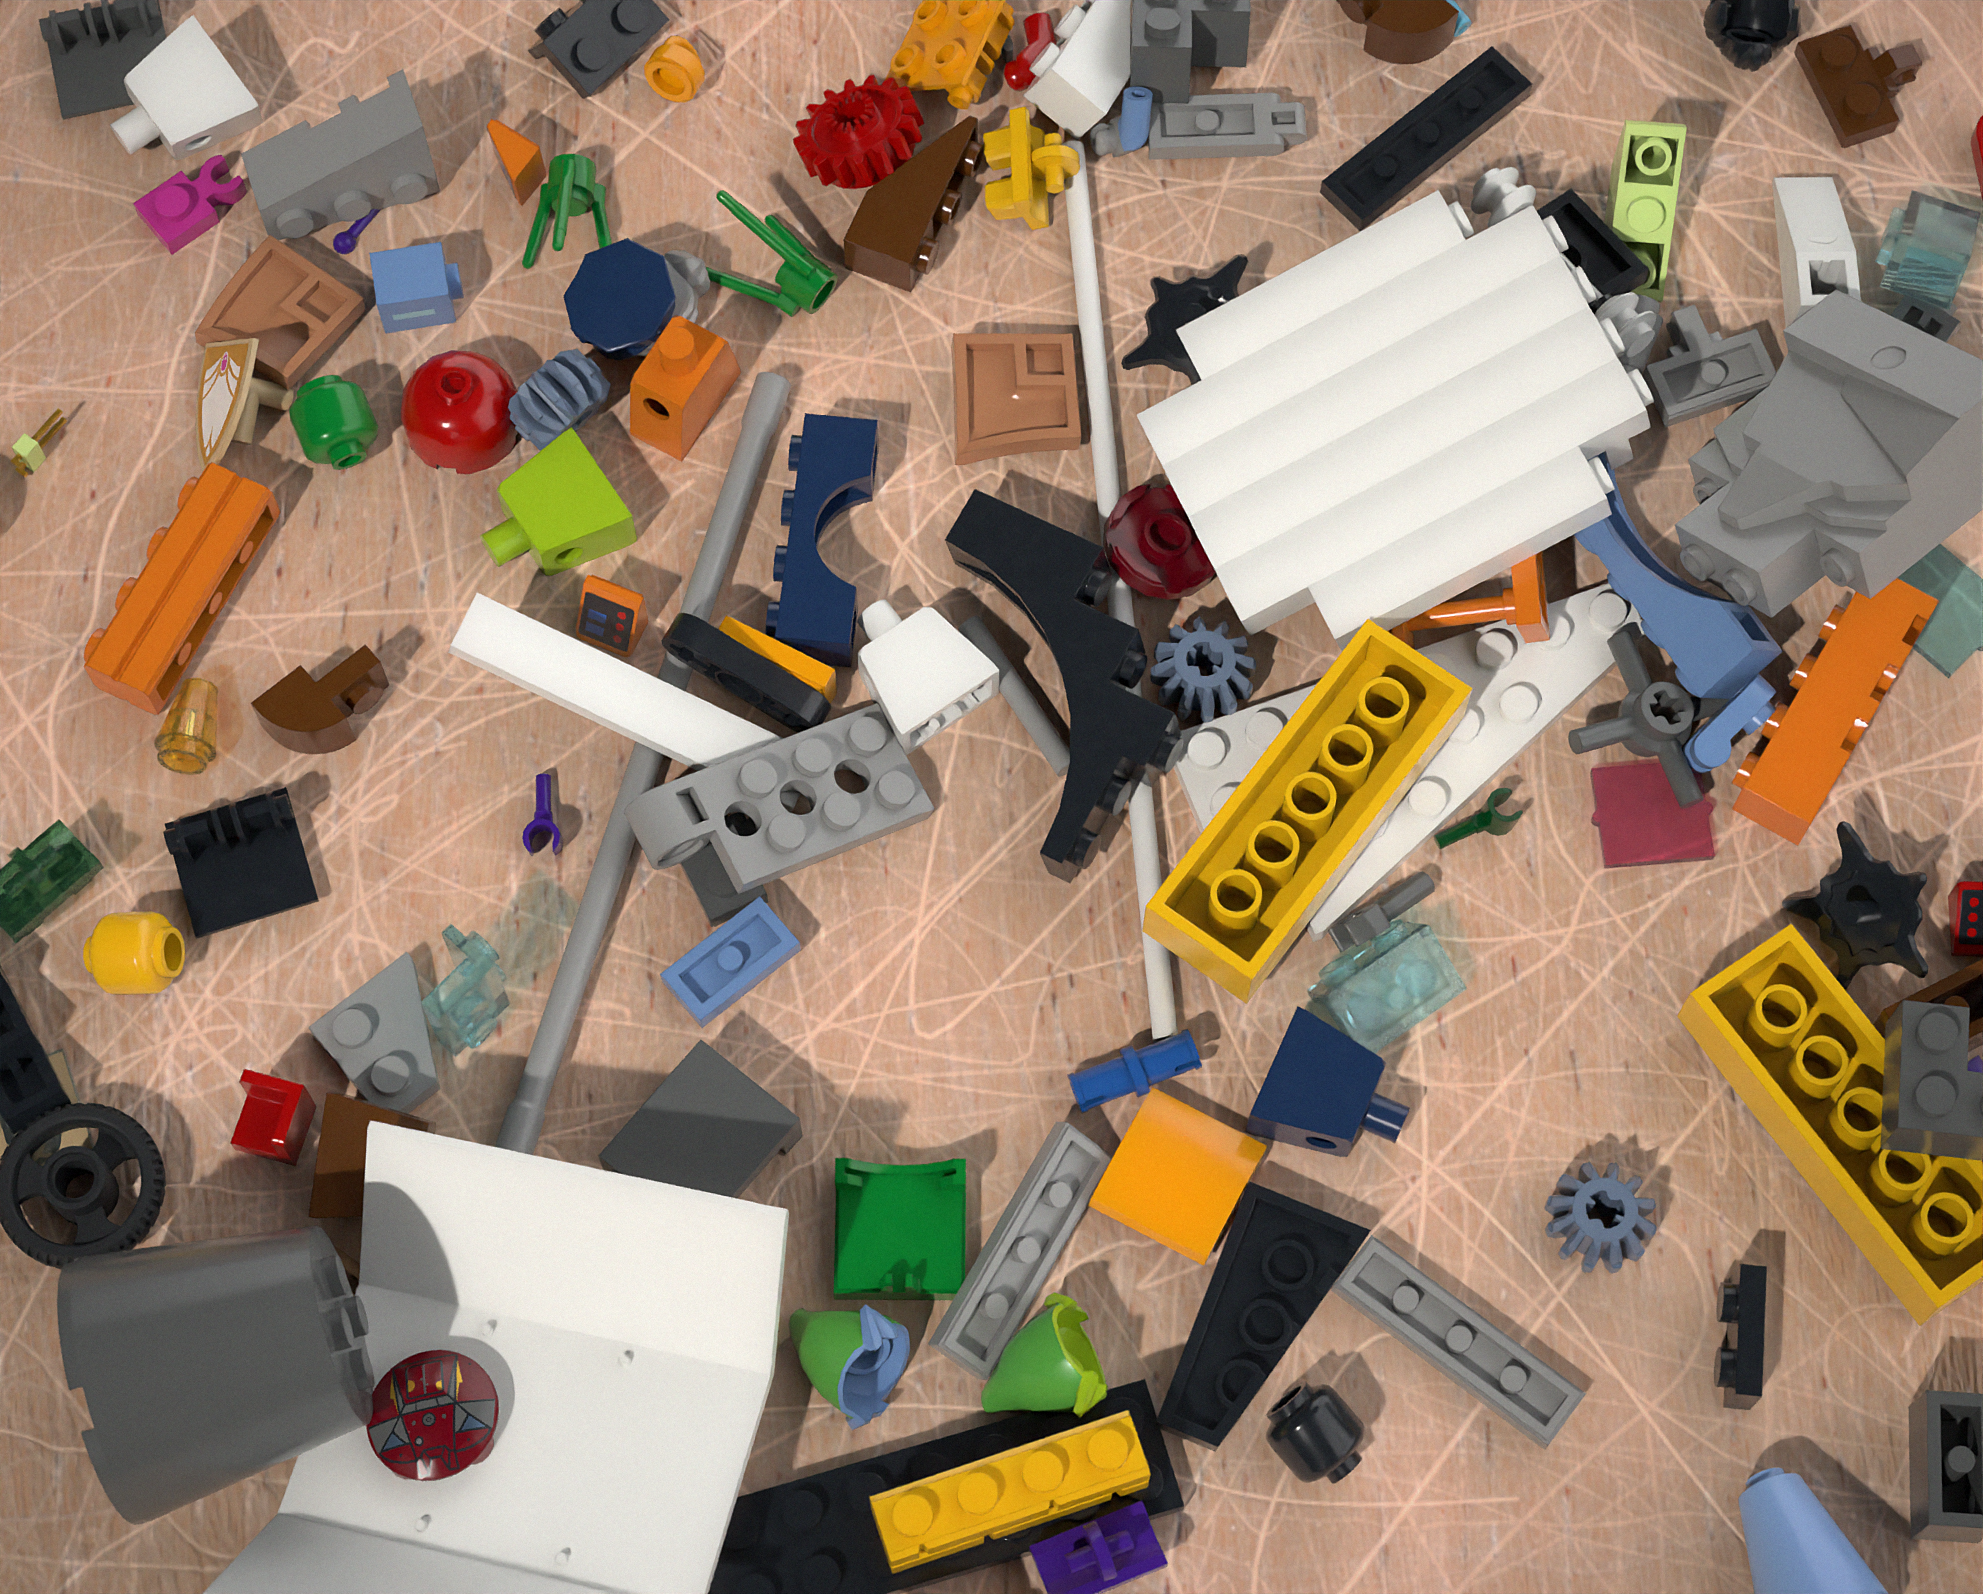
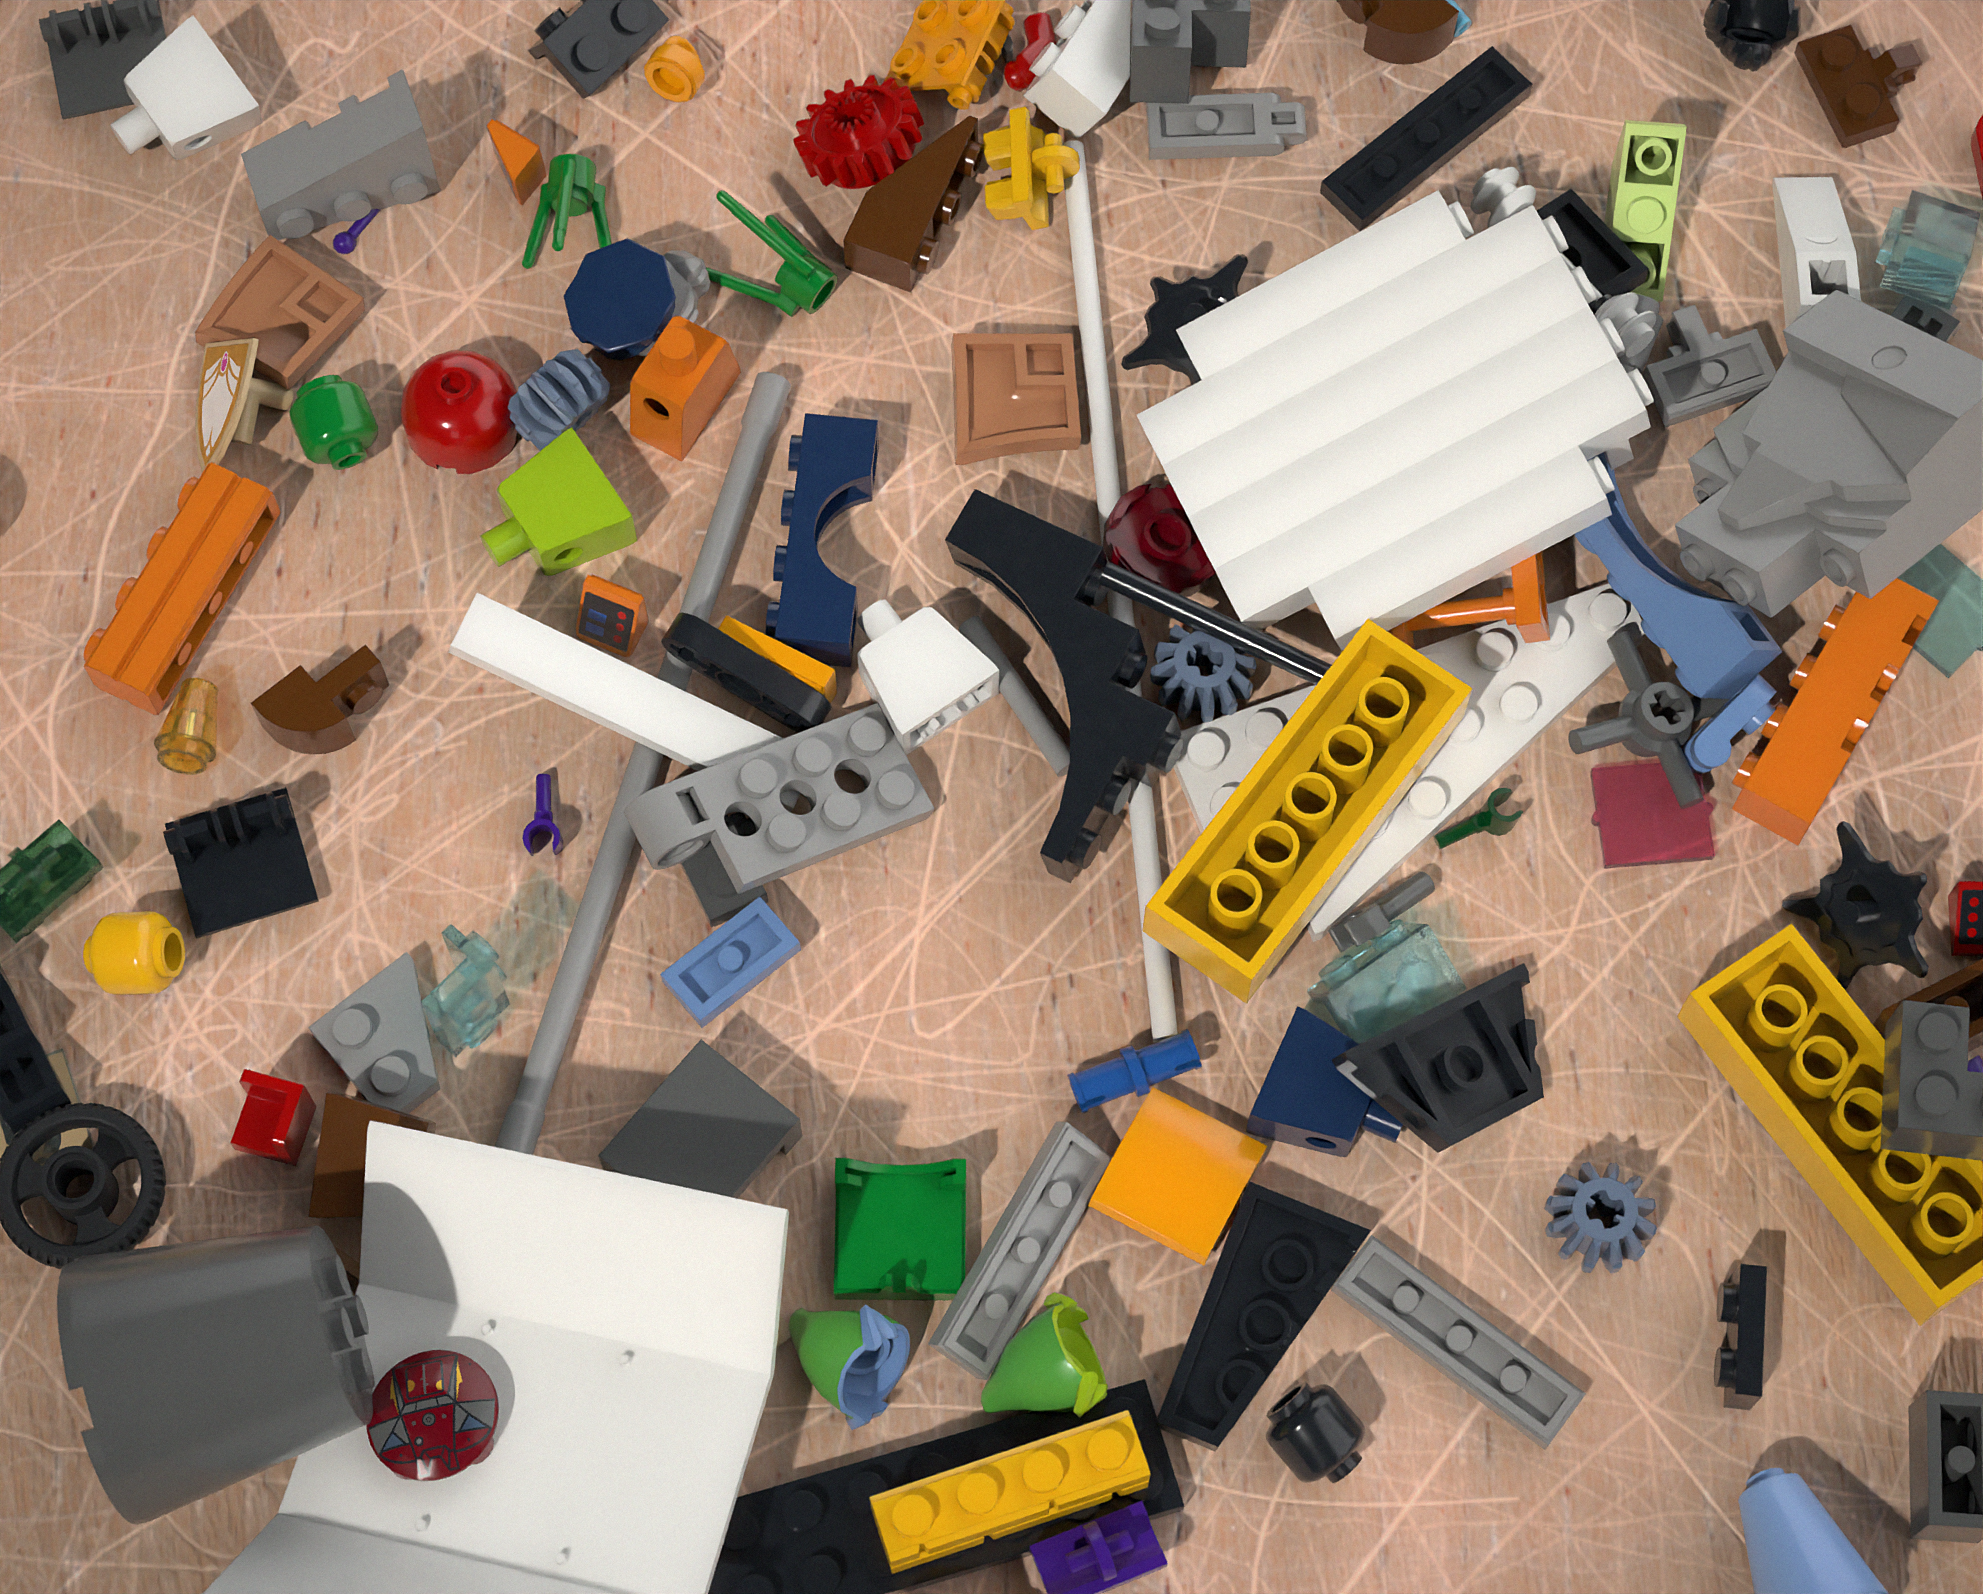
piece [11,408,67,478] -> none
dark pink plate [133,155,247,255] -> none
medium blue brick [369,242,464,334] -> none
medium blue arm [1090,86,1153,157] -> none
none -> black bar [1099,562,1331,685]
none -> black wing [1332,963,1544,1153]

